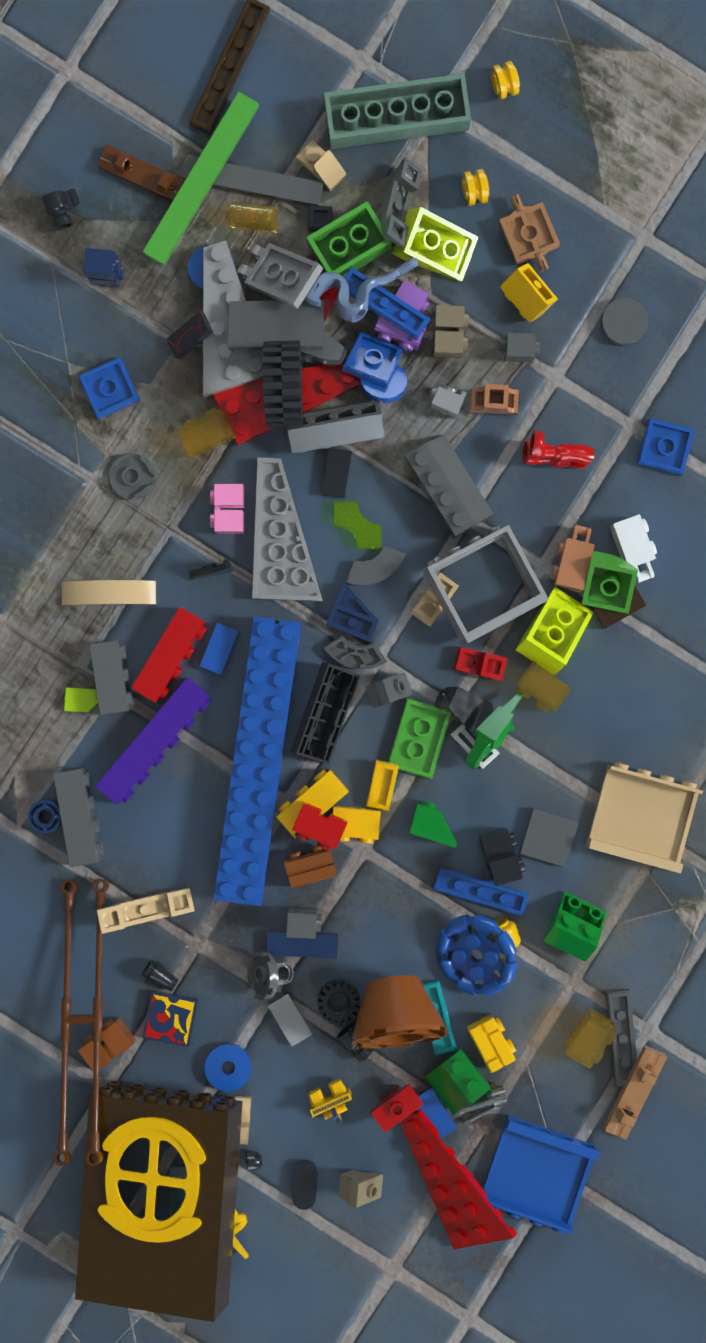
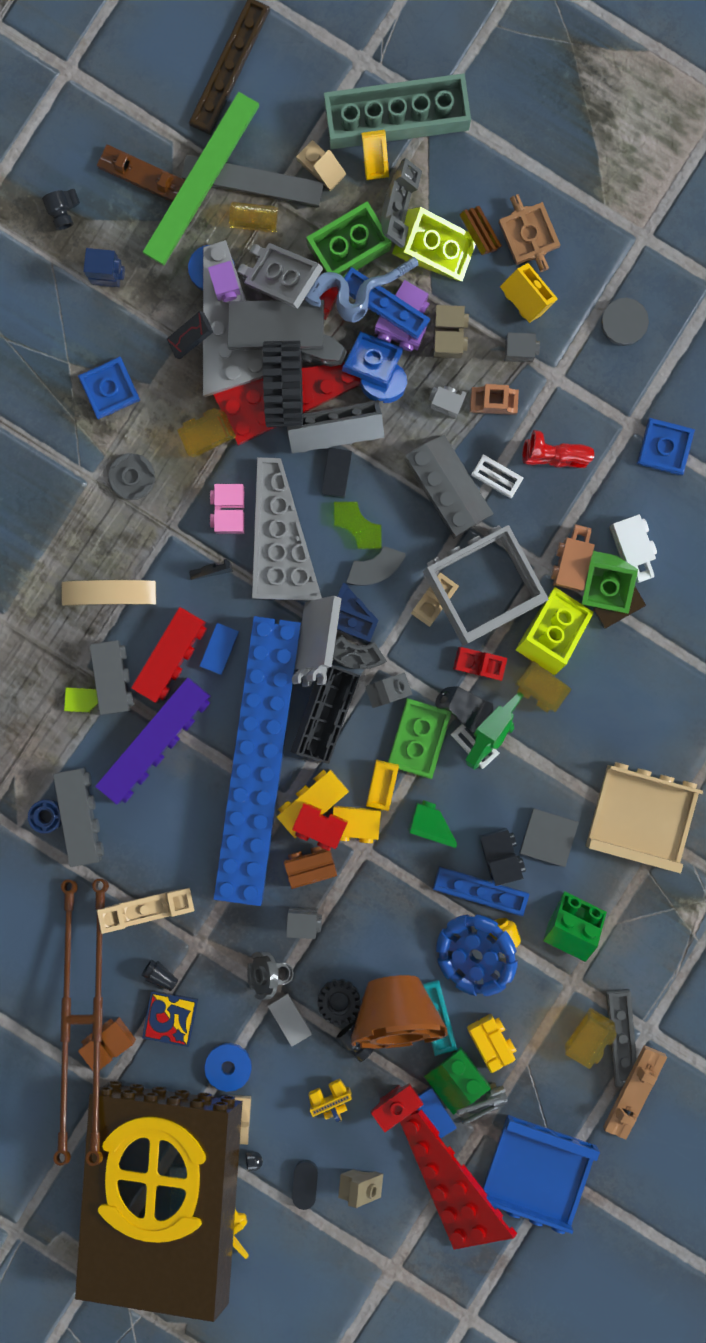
dark blue tile [266,930,338,959] -> none
black tile [308,205,333,231] -> none
yellow wheel [462,169,489,206] -> none
yellow wheel [491,61,520,100] -> none
none -> medium lavender brick [208,261,241,302]
none -> light grey tile [292,596,341,687]
none -> yellow tile [361,130,389,180]
none -> reddish brown tile [459,206,502,255]
none -> white tile [471,454,523,499]

